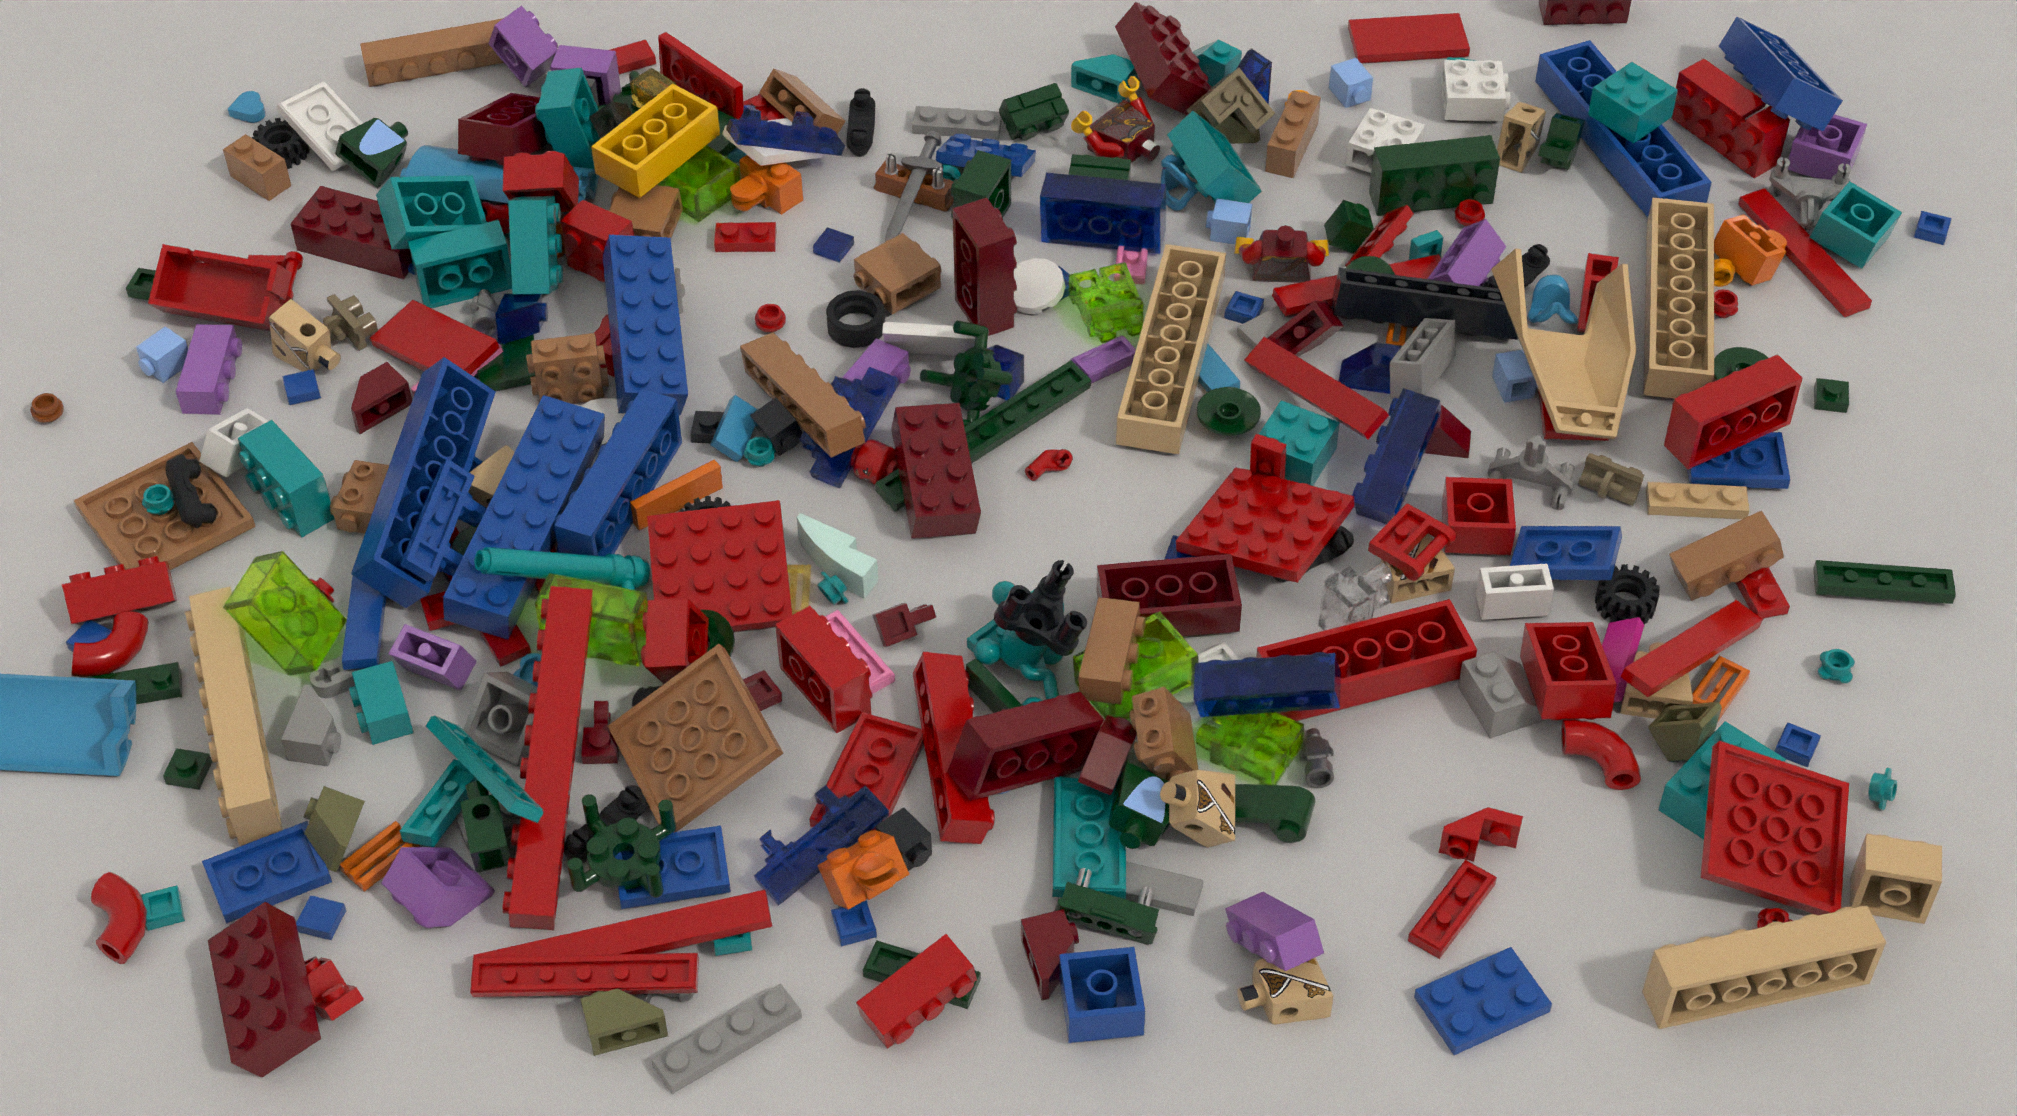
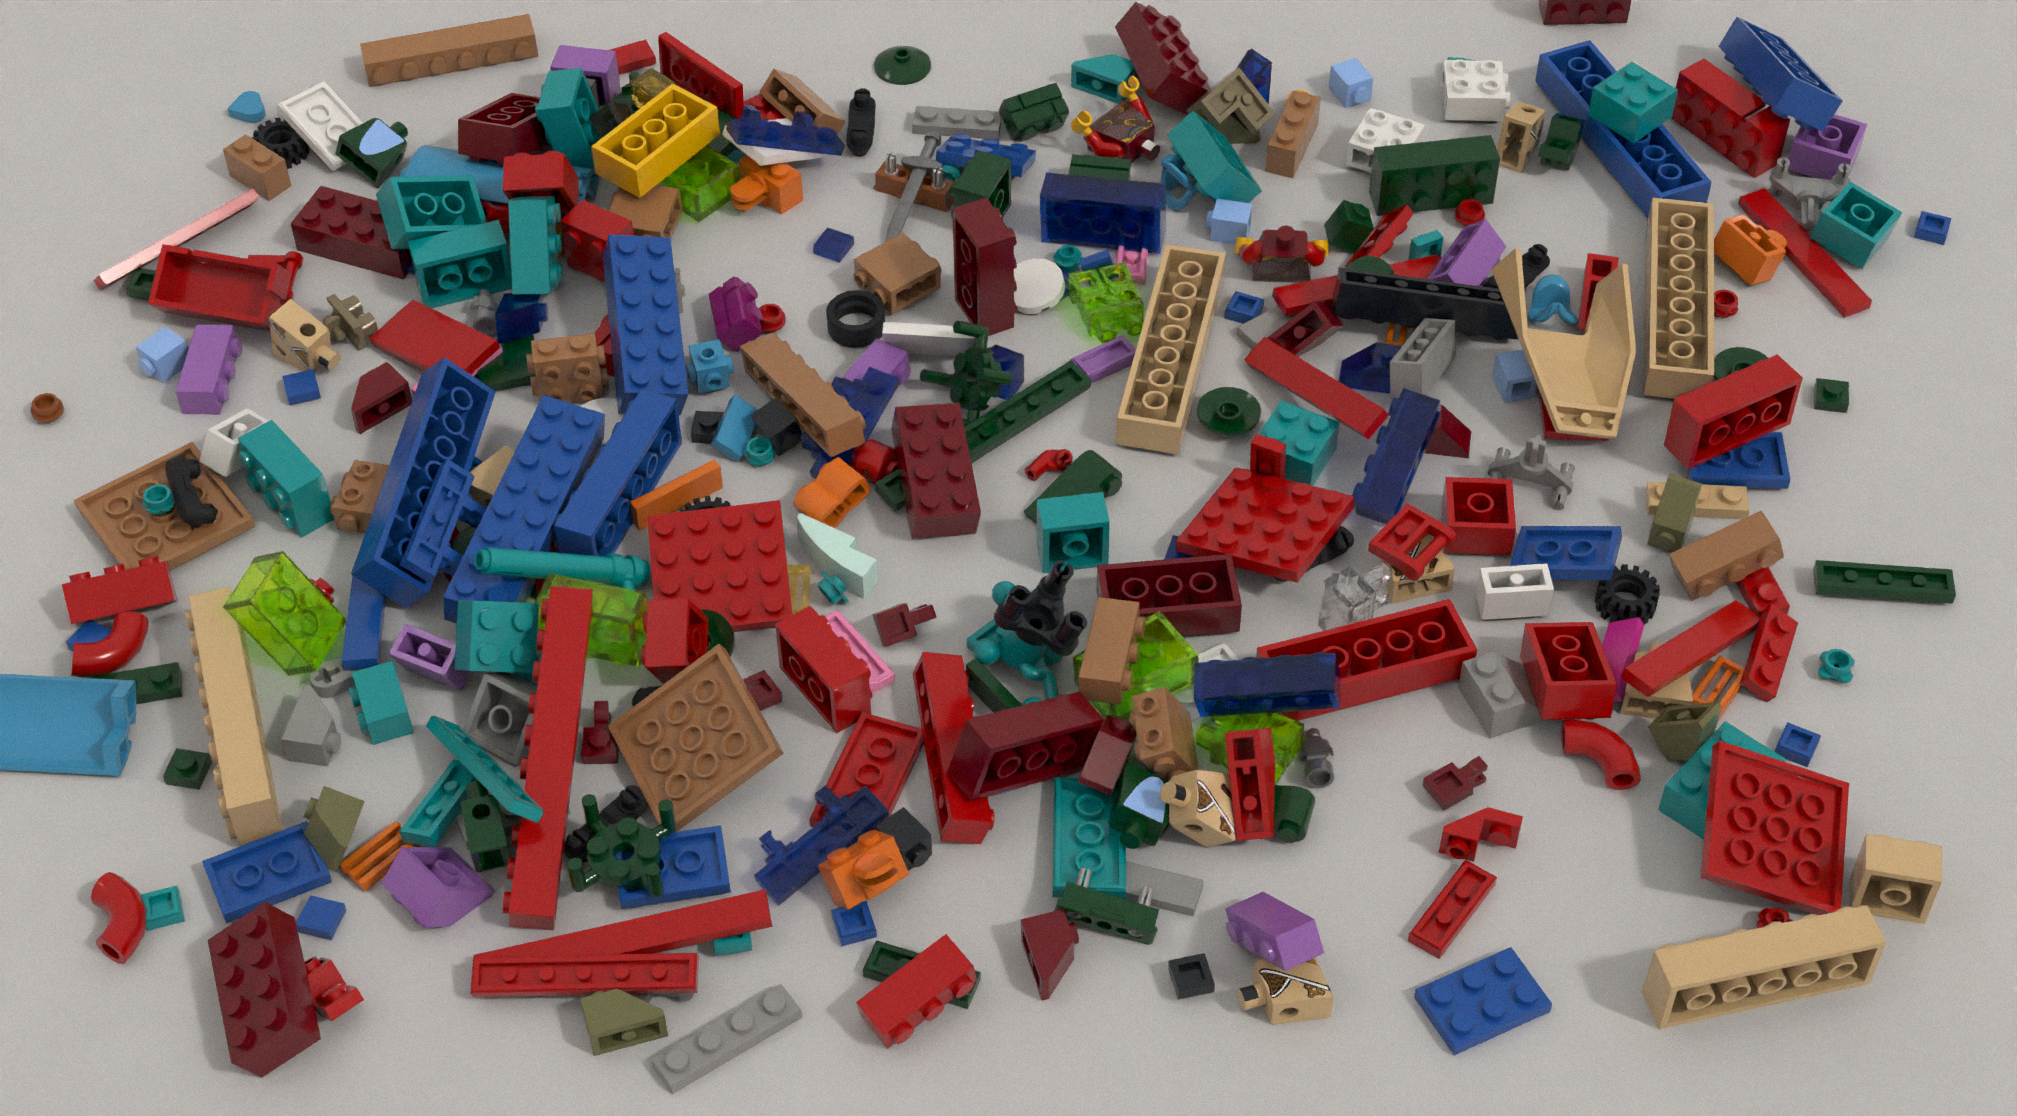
red plate [420,591,456,631] -> none
medium lavender brick [488,5,558,88] -> none
red plate [714,222,777,252] -> none
blue brick [1059,947,1145,1043] -> none
teal slope [1193,39,1242,87] -> none
dark azure tile [1198,344,1240,392] -> none
red tile [1348,13,1470,63] -> none
dark tan hips [1578,453,1645,506] -> none
light orange plate [1714,258,1735,287] -> none
teal plate [1868,767,1897,810] -> none
none -> tile [93,188,259,290]
none -> teal brick [454,600,539,673]
none -> dark azure brick [686,339,734,394]
none -> magenta brick [709,276,763,352]
none -> orange brick [793,457,871,528]
none -> dark green dish [874,46,931,85]
none -> dark green door [1023,450,1122,524]
none -> teal brick [1037,492,1110,573]
none -> teal plate [1053,245,1083,273]
none -> blue tile [1079,249,1119,286]
none -> black plate [1168,953,1215,1000]
none -> red slope [1224,727,1275,841]
none -> dark red plate [1423,756,1488,811]
none -> olive slope [1647,474,1702,553]
none -> red plate [1740,604,1798,703]

